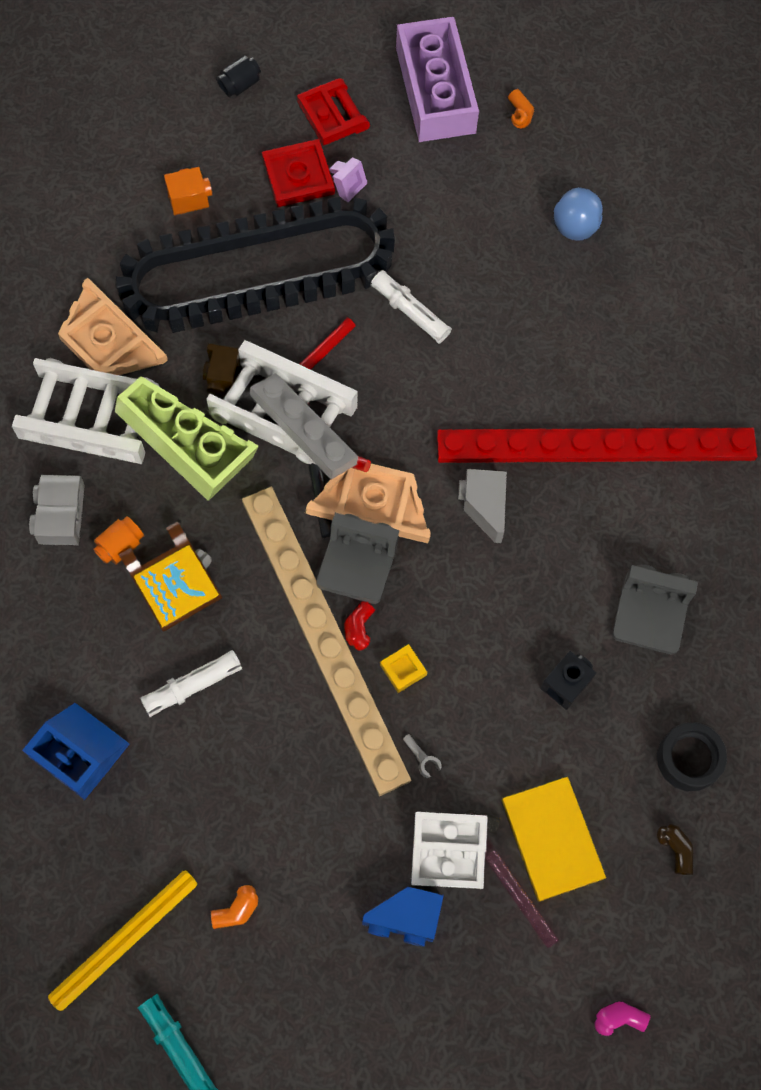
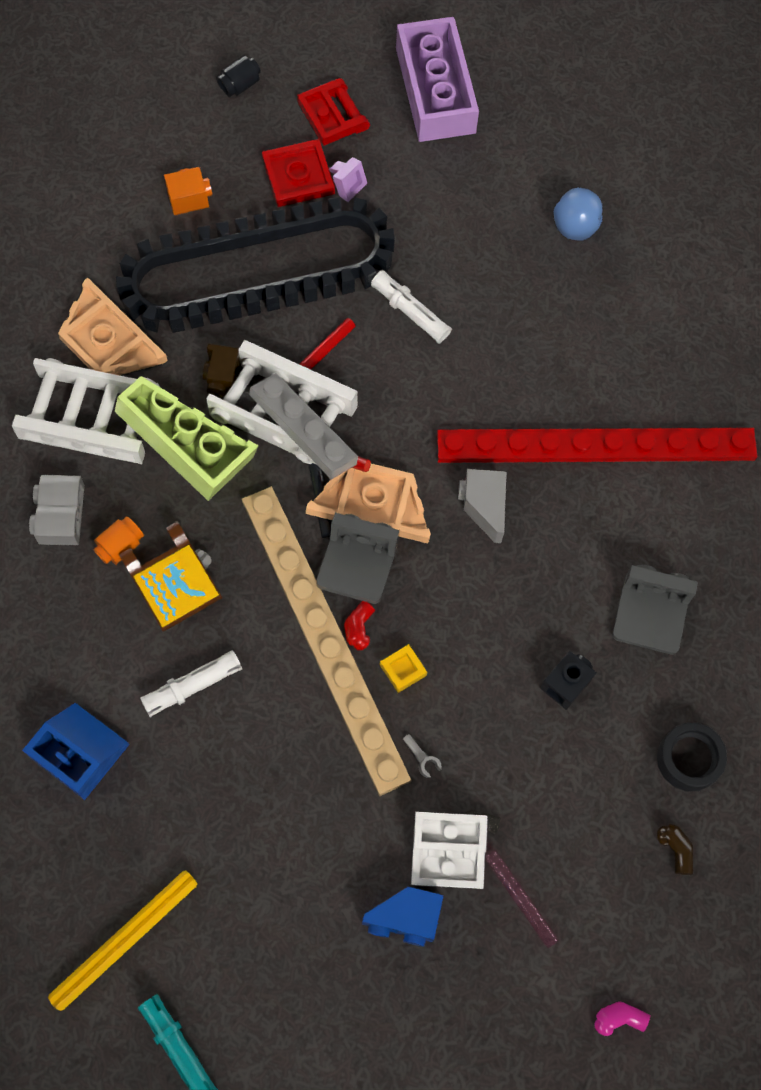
orange arm [211,885,258,929] -> none
yellow tile [501,777,606,902] -> none
orange arm [508,89,534,129] -> none

